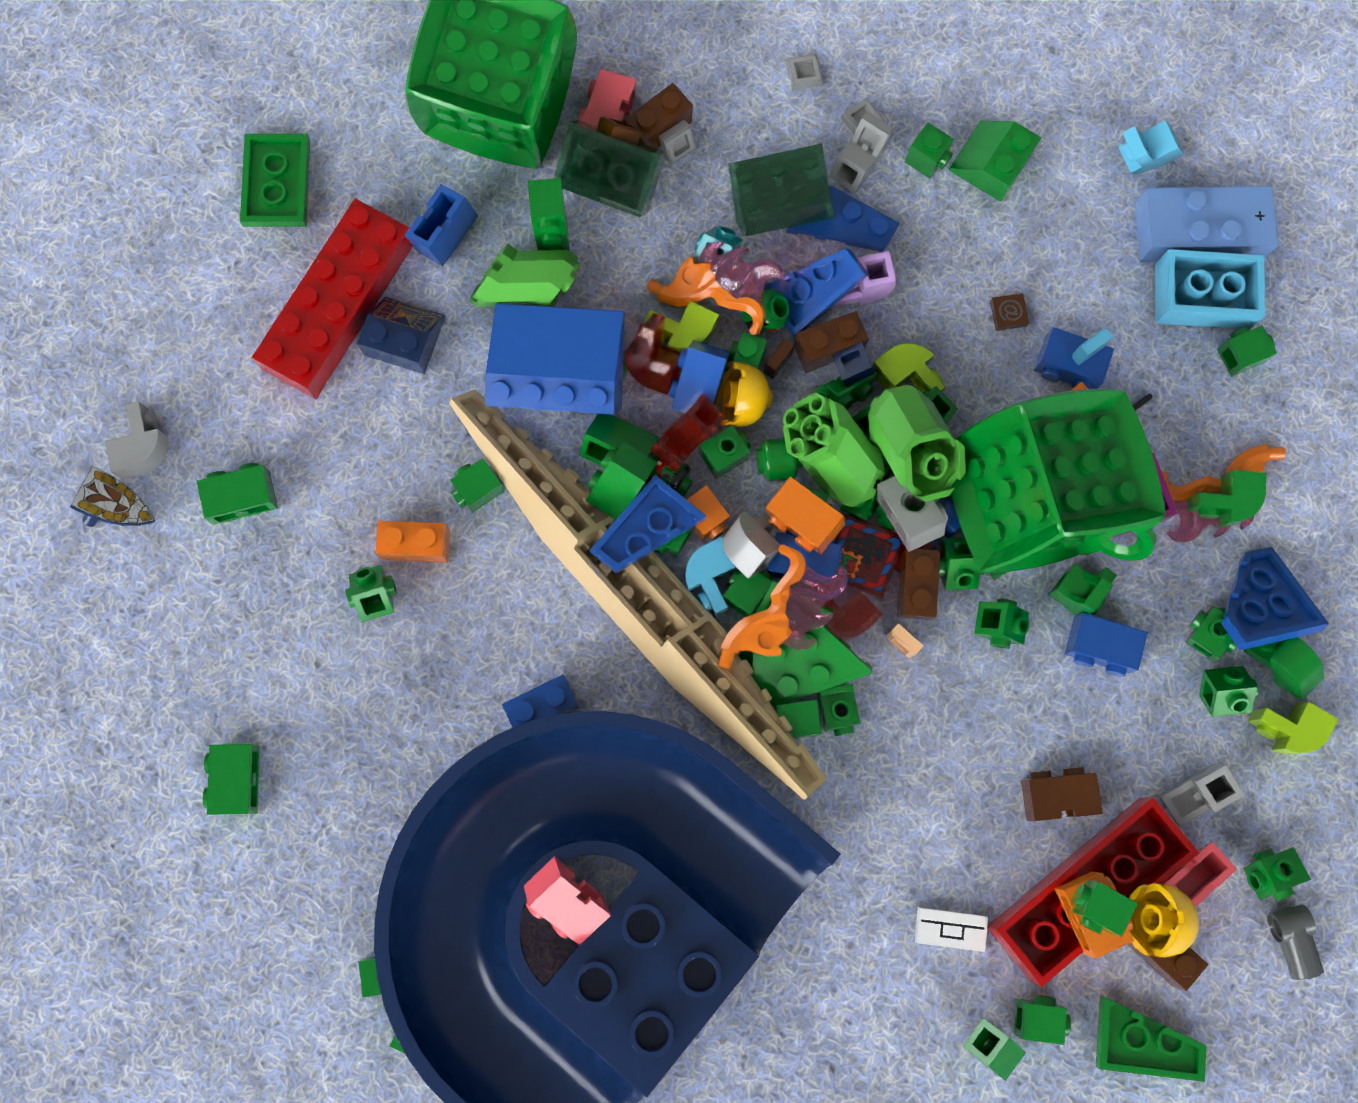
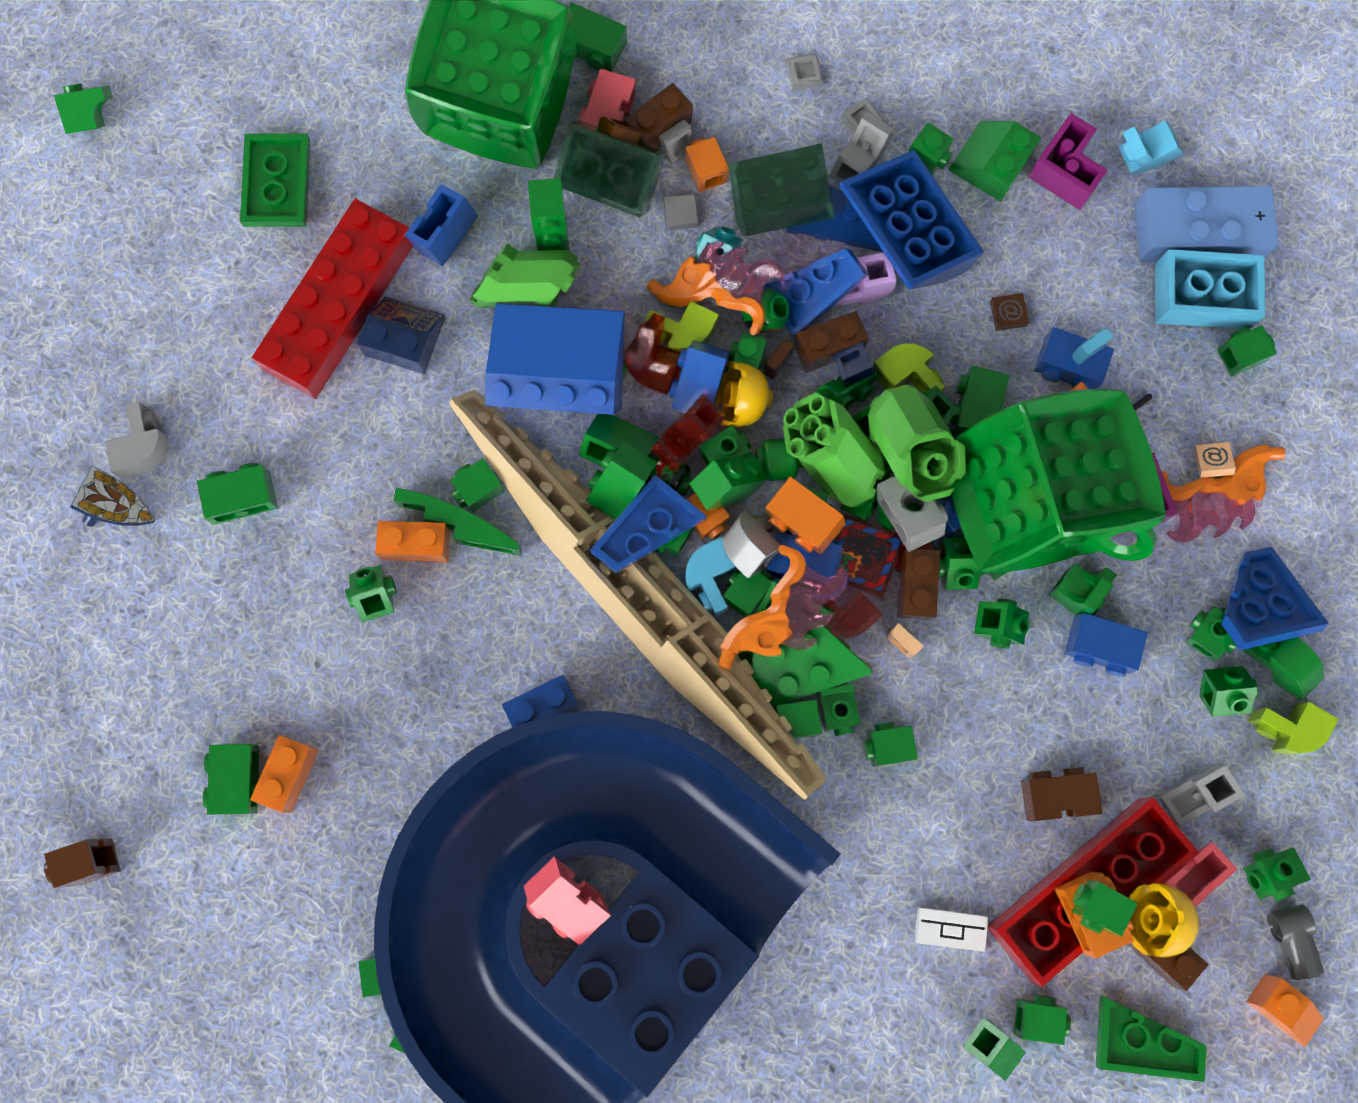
green brick [1187,470,1267,527] -> none
none -> reddish brown brick [44,838,121,888]
none -> green brick [54,83,113,134]
none -> orange brick [250,735,320,813]
none -> green slope [393,487,522,556]
none -> green brick [569,2,627,72]
none -> light grey tile [663,194,698,231]
none -> orange brick [685,136,729,193]
none -> green brick [689,453,769,510]
none -> blue slope [839,150,984,290]
none -> green brick [863,722,918,767]
none -> green brick [949,365,1010,436]
none -> magenta brick [1028,113,1108,210]
none -> light nougat tile [1195,442,1236,478]
none -> orange slope [1246,974,1324,1047]

